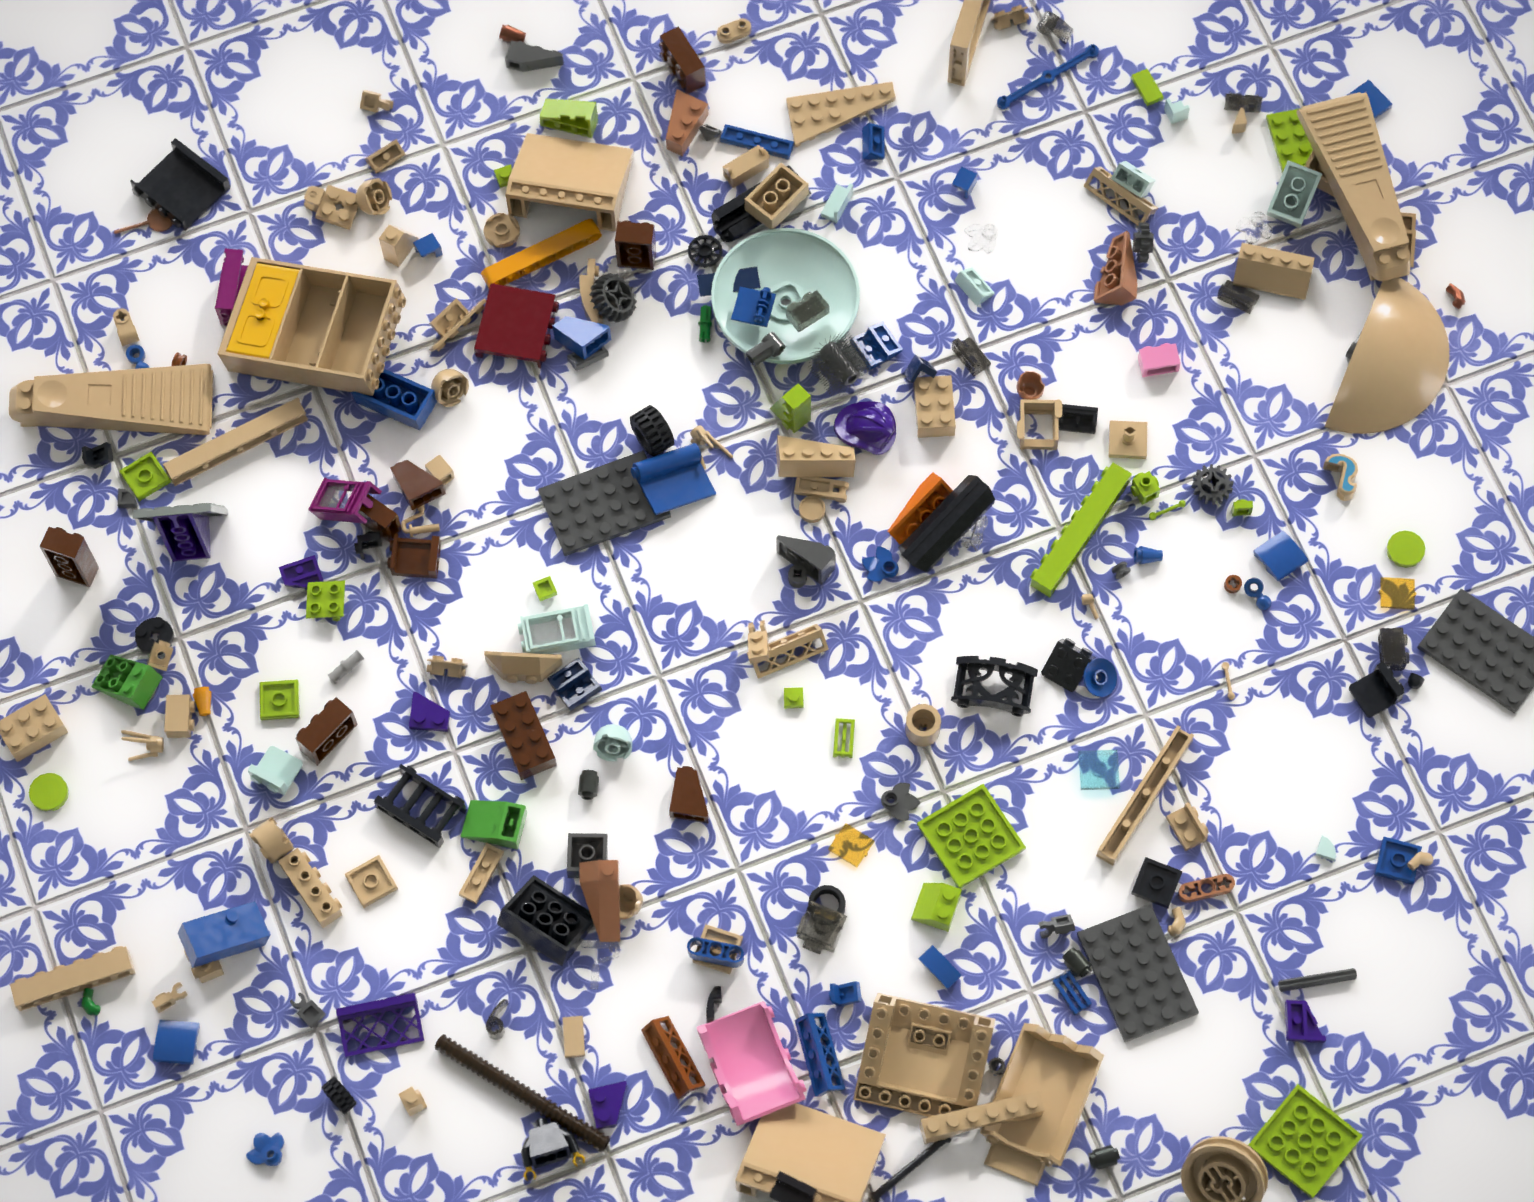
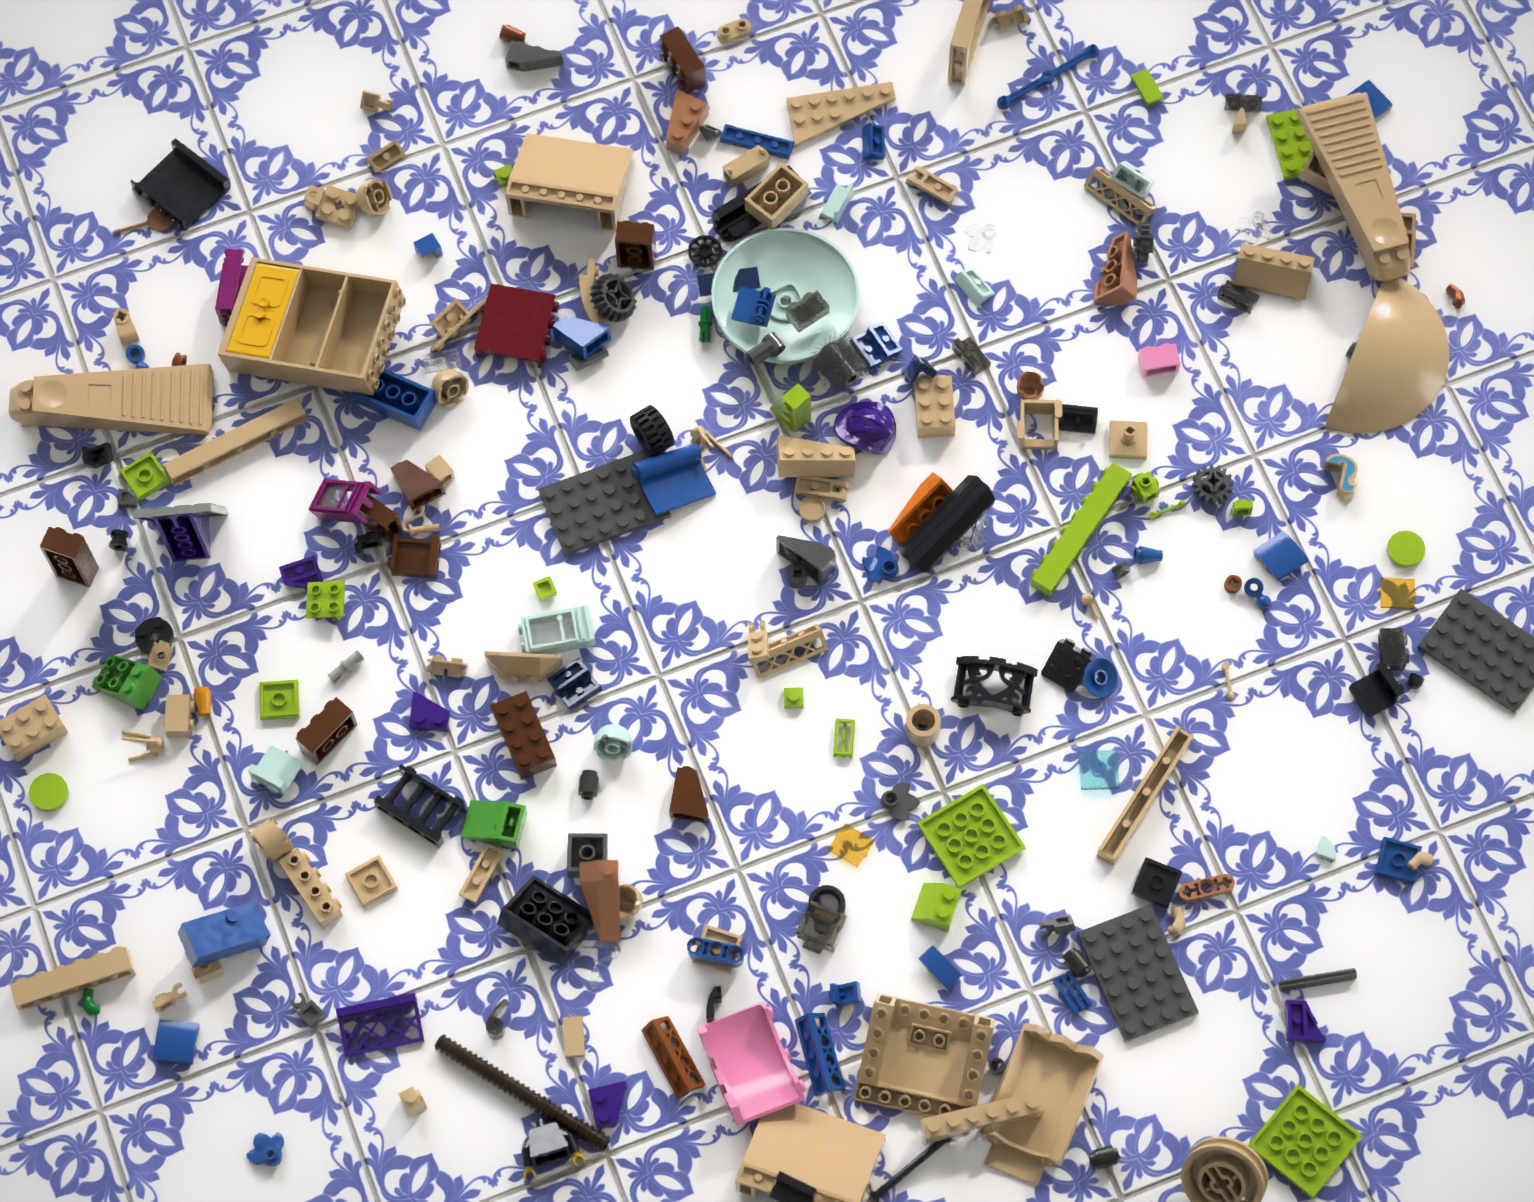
black tyre [321,1076,357,1115] -> none
tan slope [379,225,419,267] -> none
light orange beam [481,219,602,288] -> none
tan tile [483,213,520,248] -> none
lime wedge [539,98,598,138] -> none
blue panel [952,166,978,199] -> none
clear smoke panel [1036,11,1074,44] -> none
light aqua panel [1164,98,1190,124] -> none
tan bracket [1166,802,1209,851] -> none
light aqua slope [1266,160,1322,228] -> none
none -> black wheel [109,529,129,551]
none -> clear tile [422,348,462,374]
none -> tan plate [906,165,958,205]

